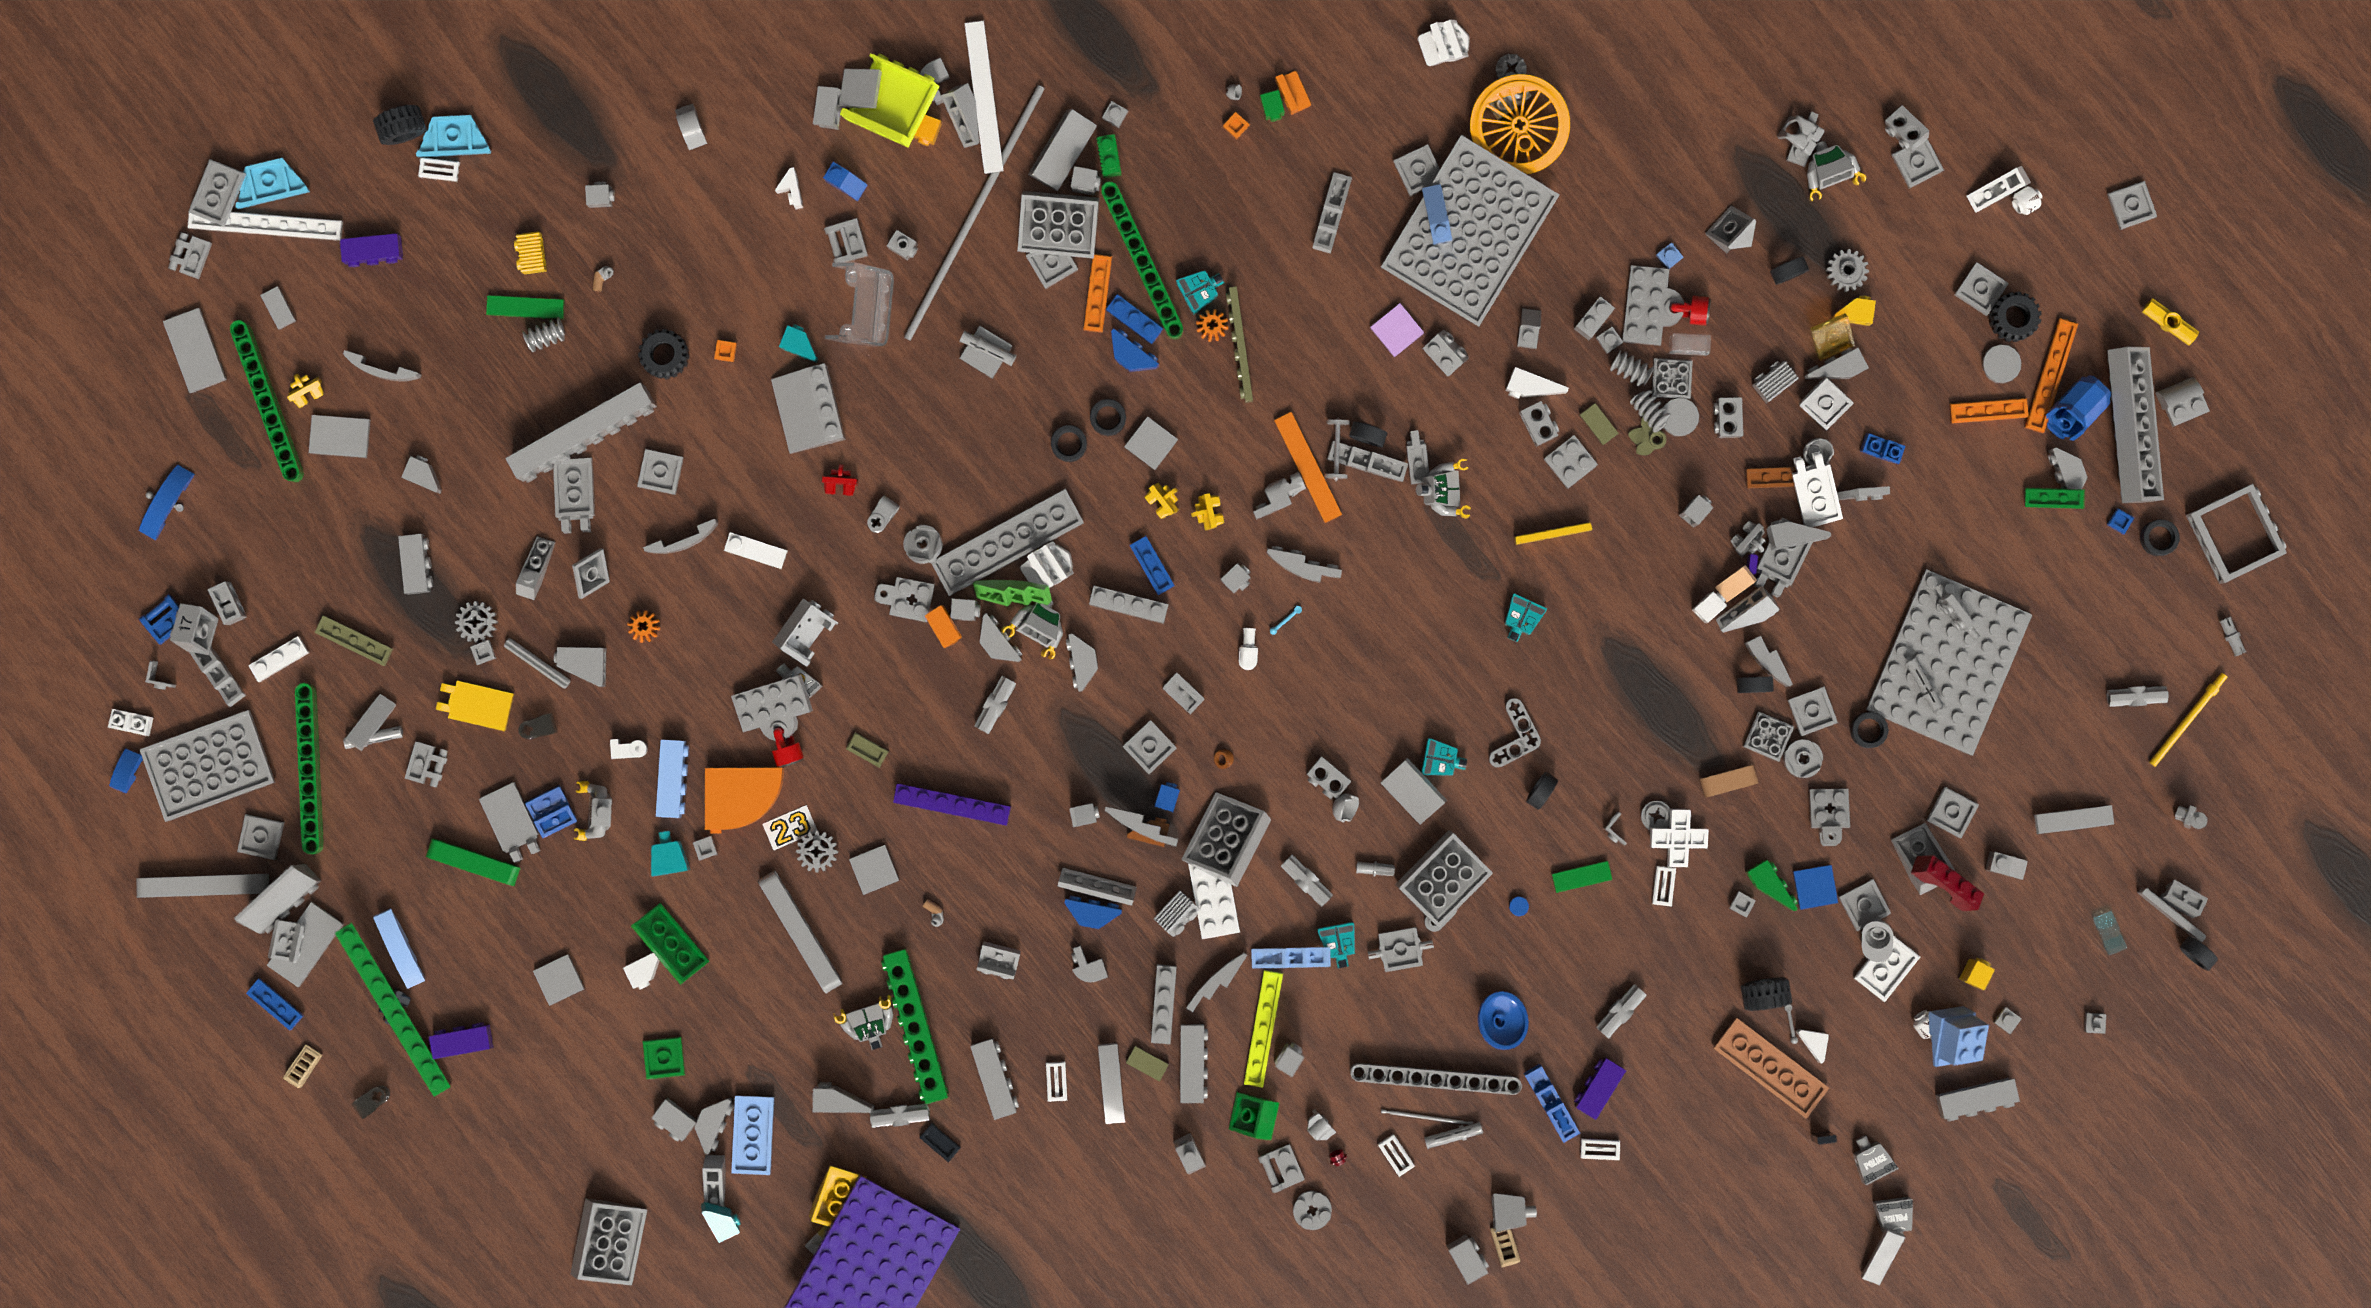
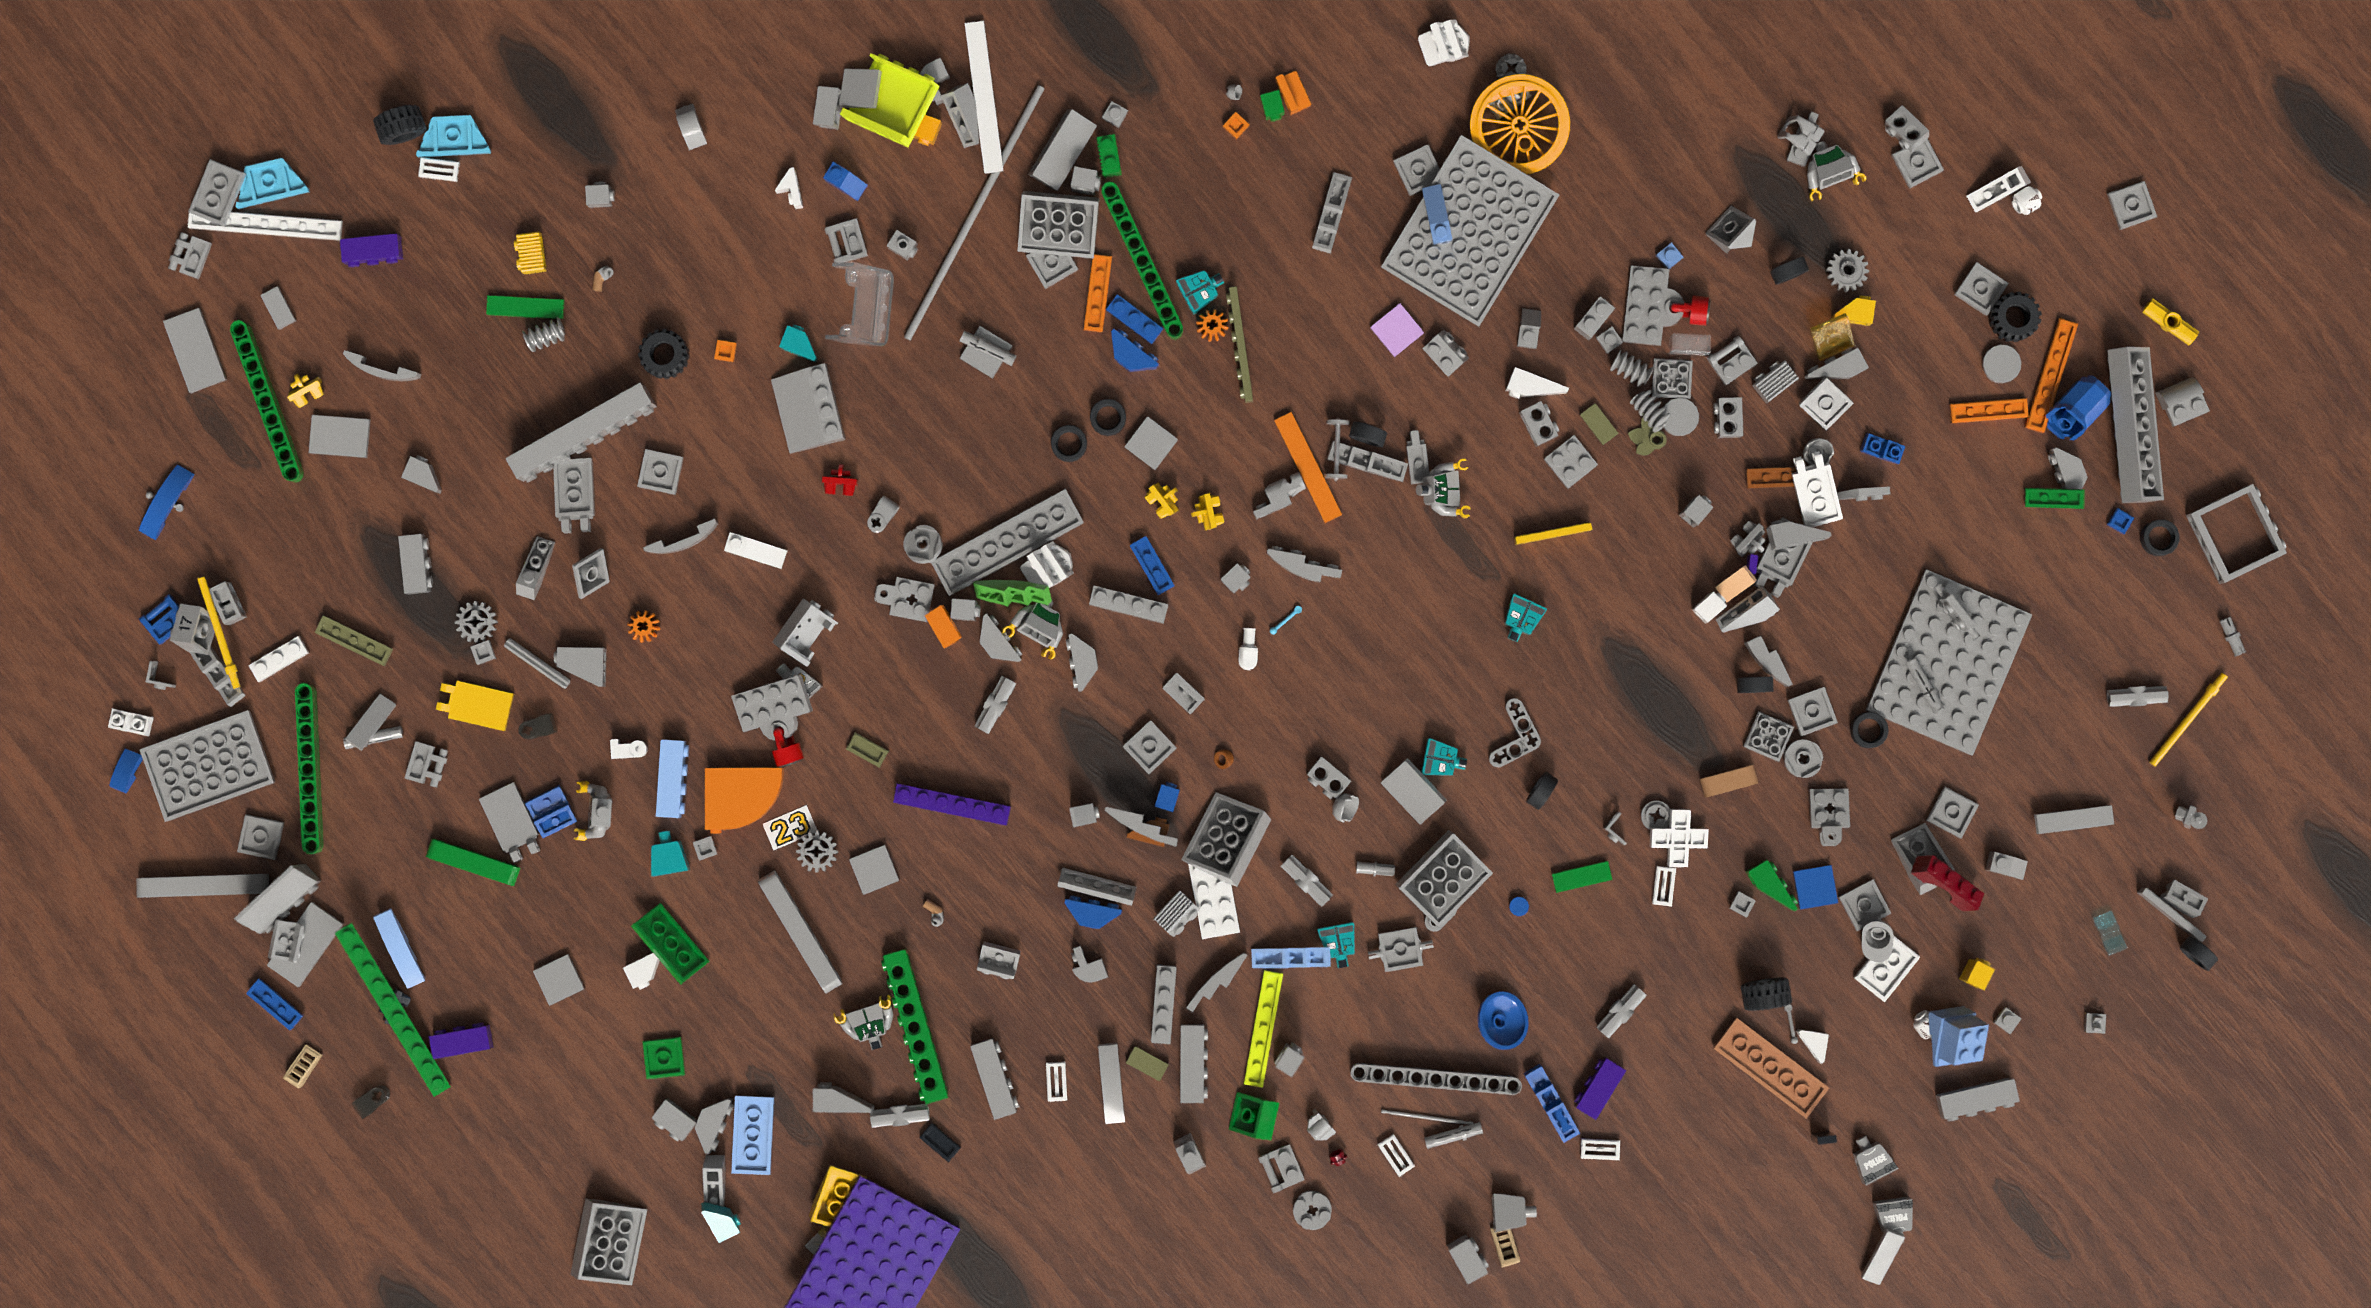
none -> yellow bar [197,577,241,689]
none -> light grey plate [1706,336,1758,386]

